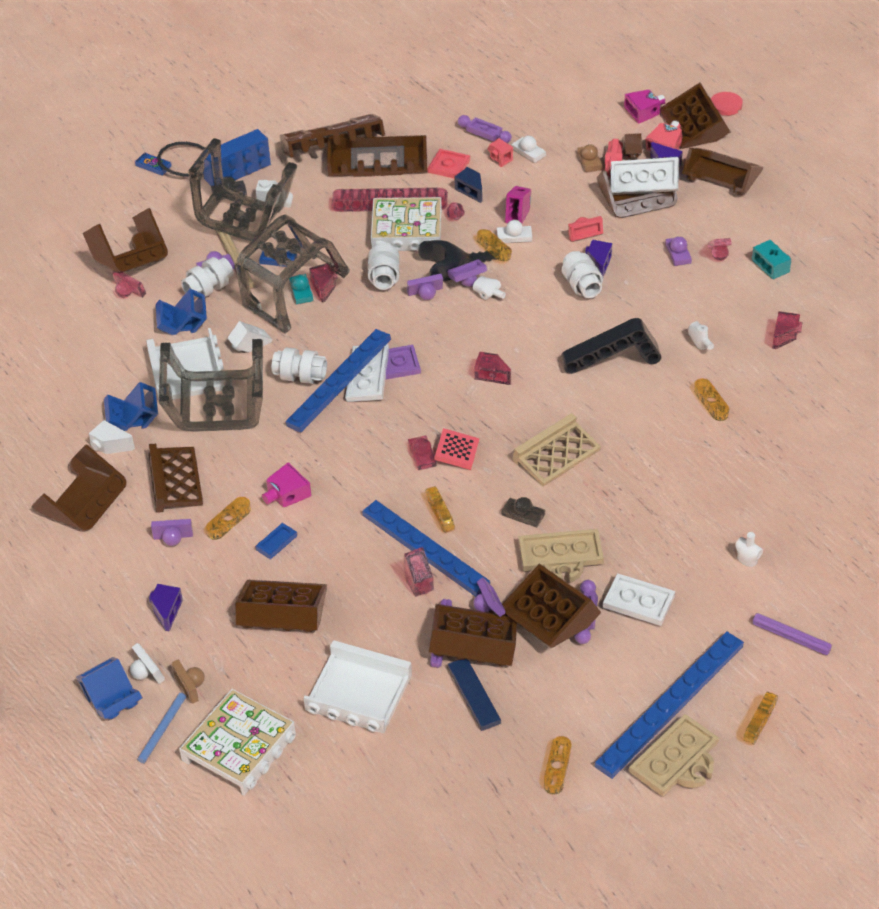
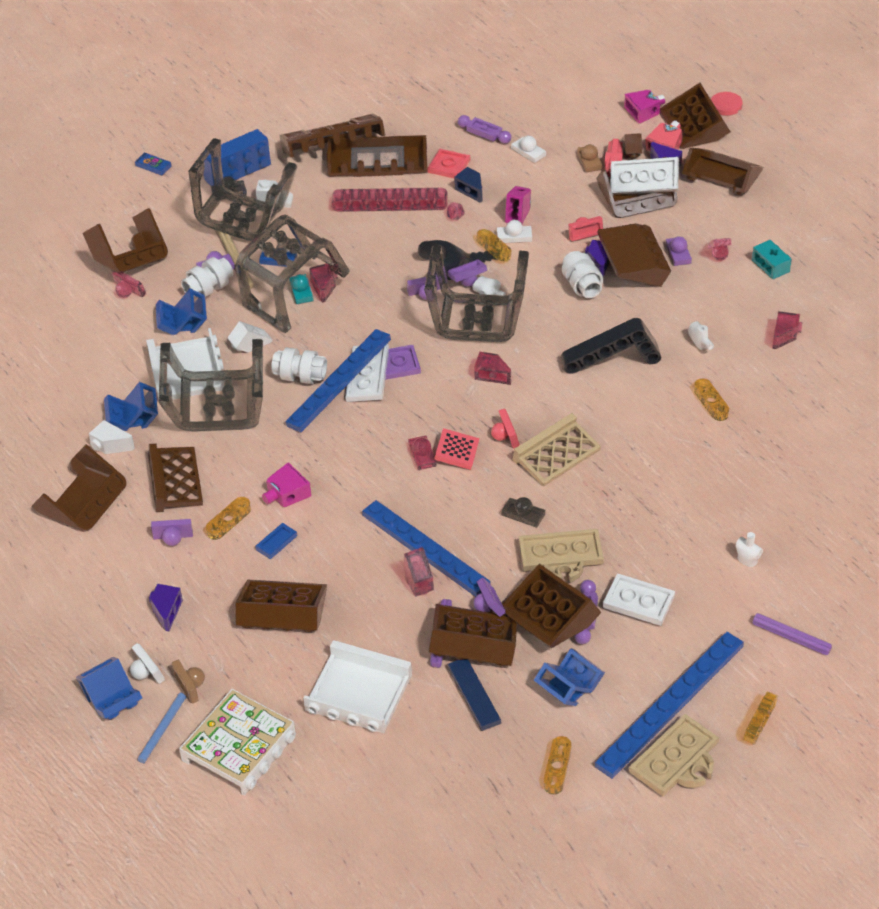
black piece [157,141,208,177] -> none
white piece [368,242,399,290] -> none
panel [371,197,442,251] -> none
clear yellow beam [425,486,455,533] -> none
coral brick [488,138,513,167] -> none
none -> clear smoke windscreen [424,246,529,342]
none -> coral tile [491,408,520,449]
none -> blue piece [534,648,605,706]
none -> reddish brown slope [597,223,671,287]

